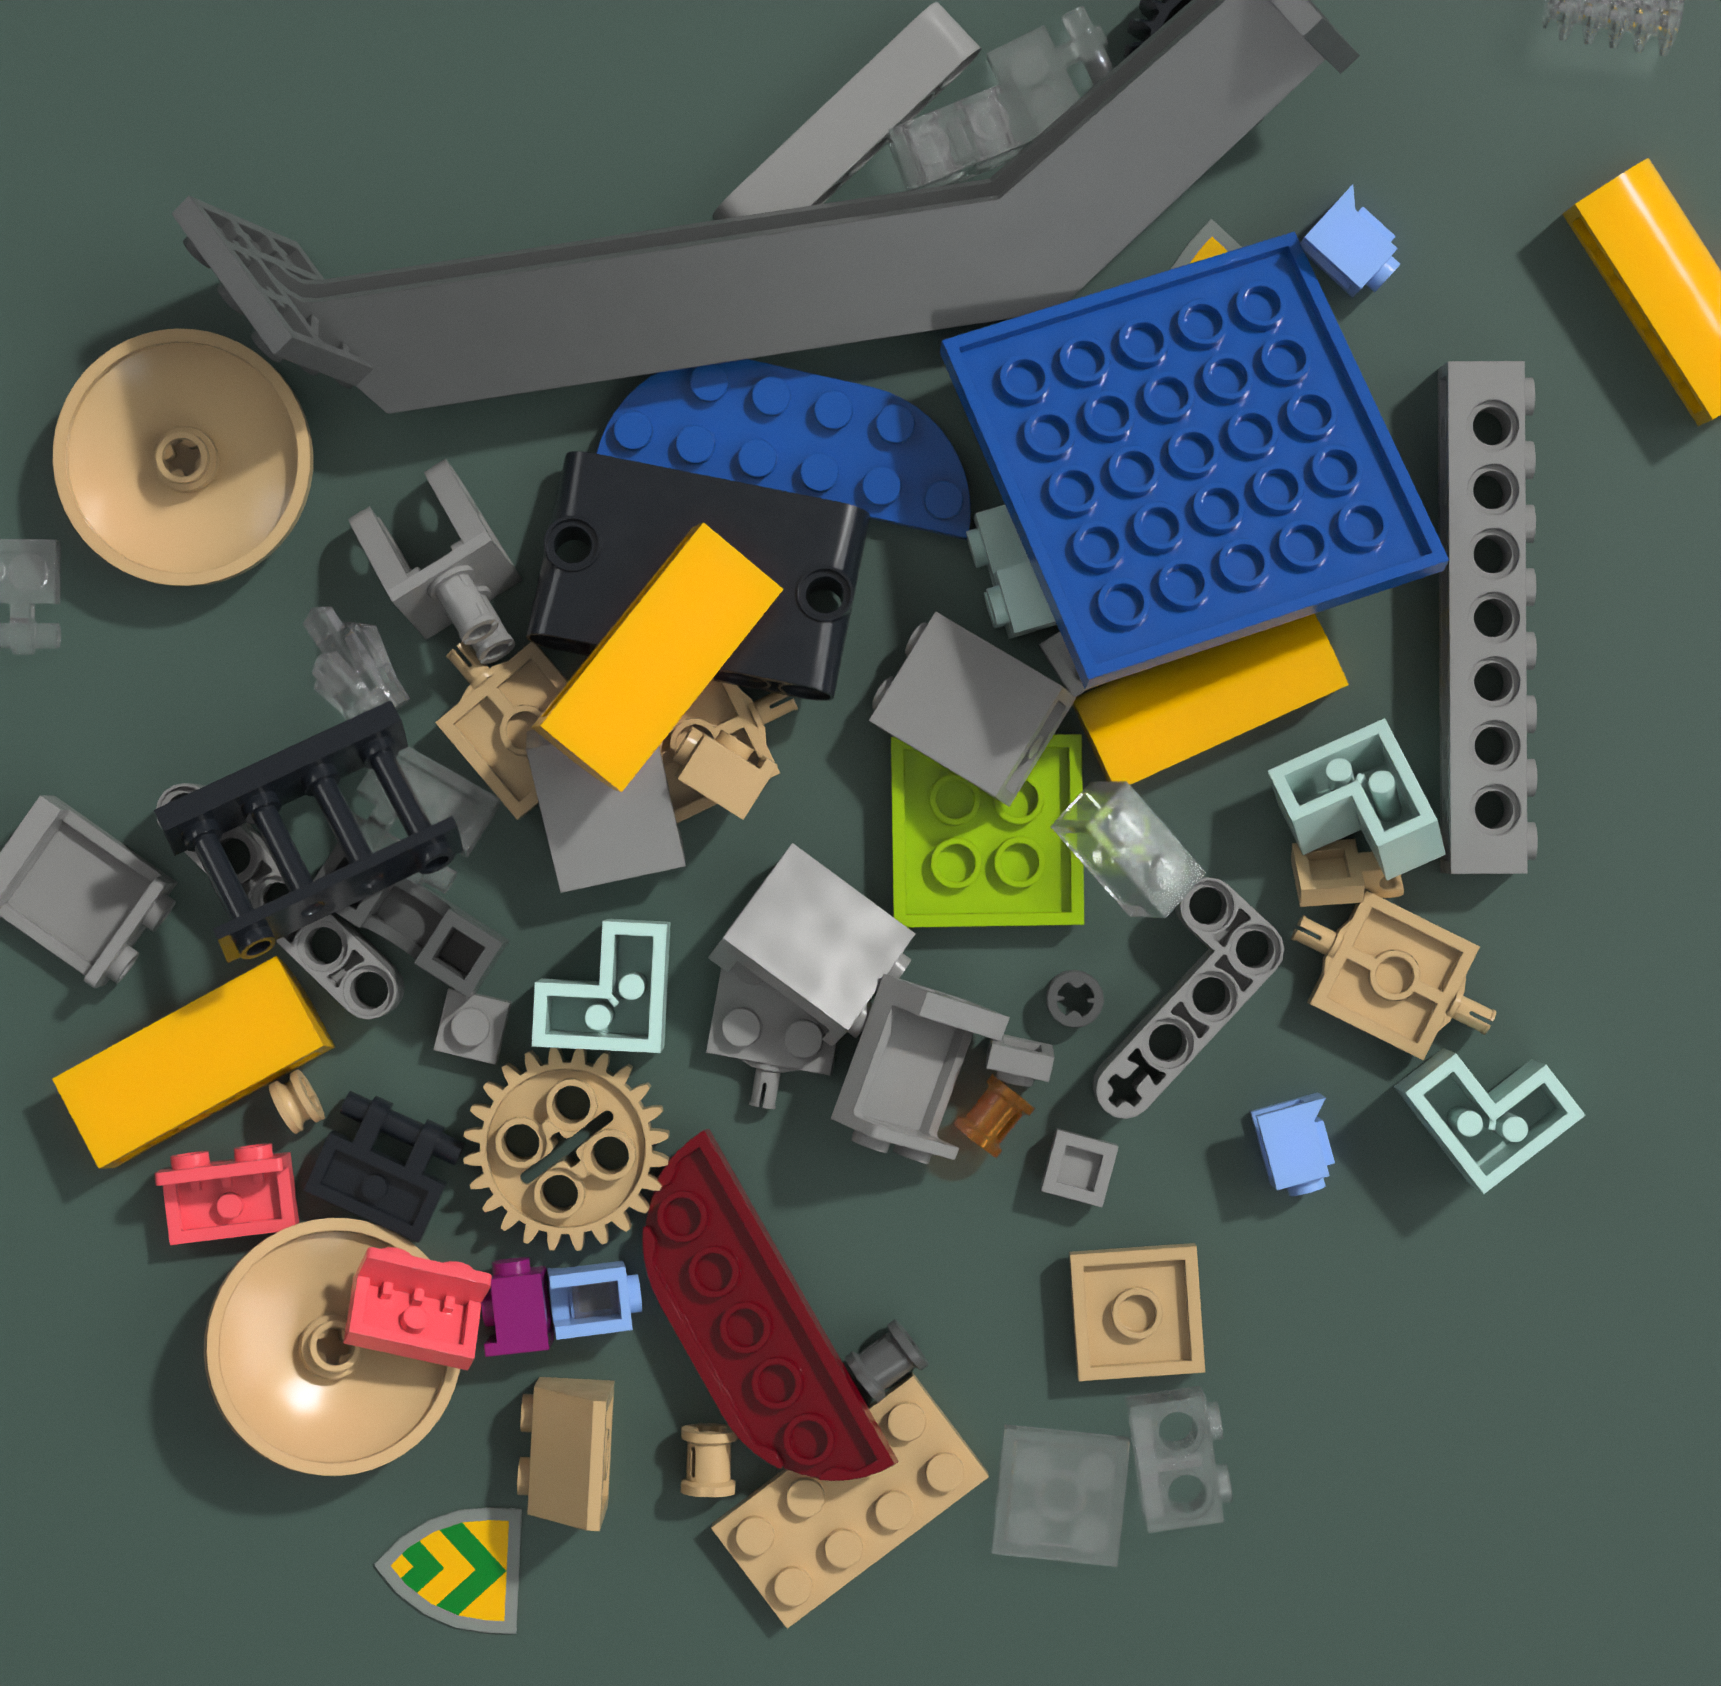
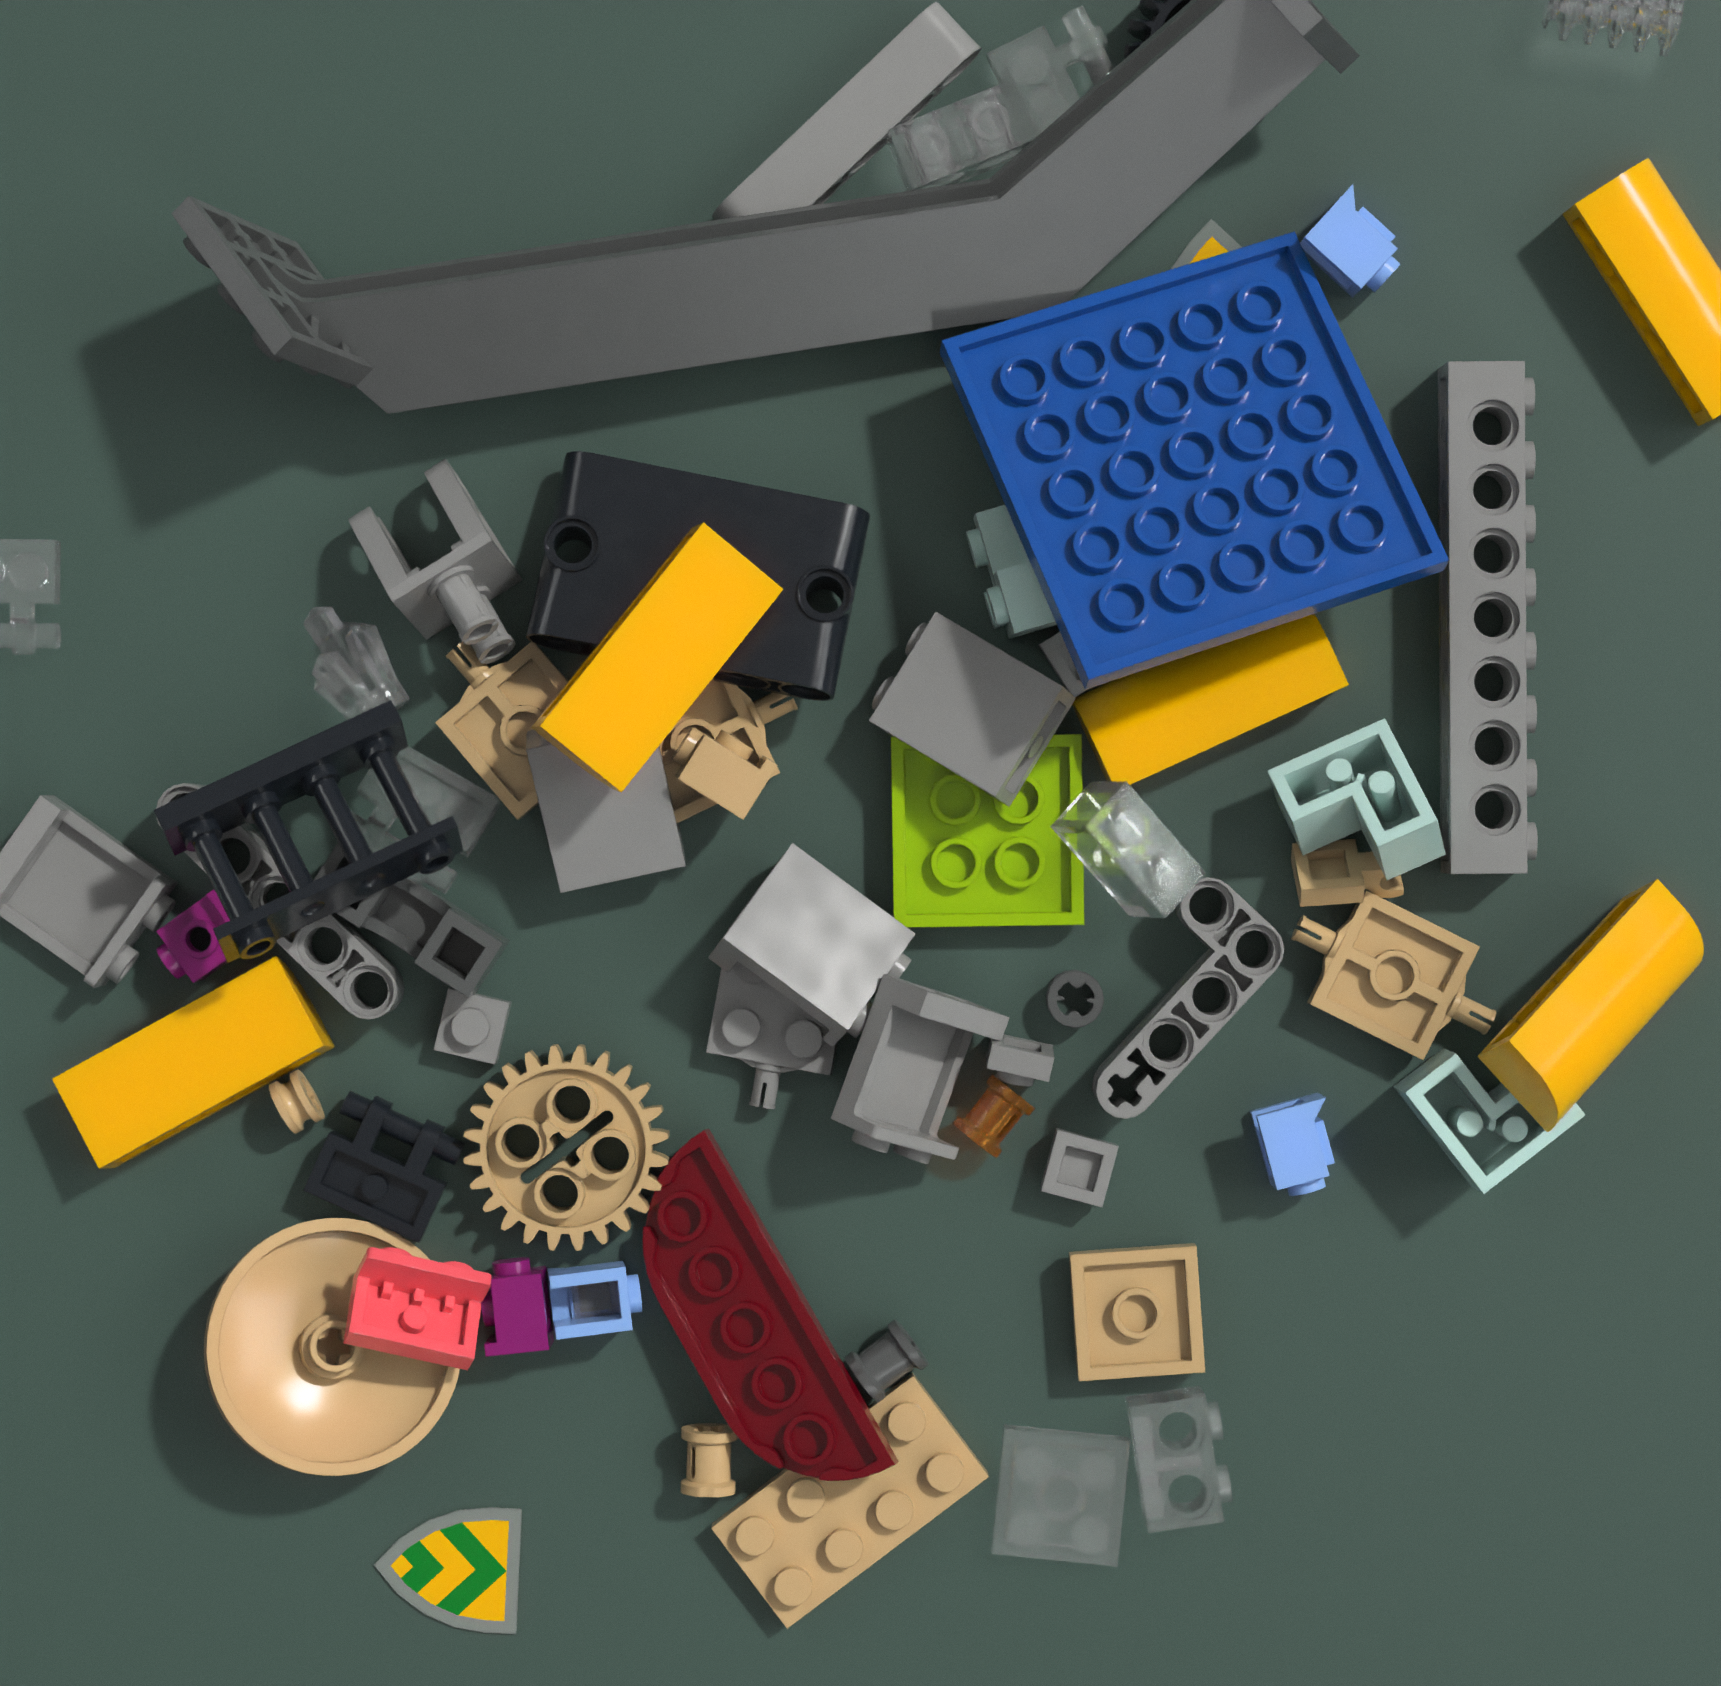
tan dish [53,328,313,587] -> none
coral bracket [154,1143,299,1245] -> none
tan slope [517,1377,615,1531] -> none
light aqua brick [532,919,671,1053] -> none
blue plate [597,359,971,540] -> none
none -> magenta brick [156,889,230,983]
none -> yellow brick [1477,879,1704,1132]

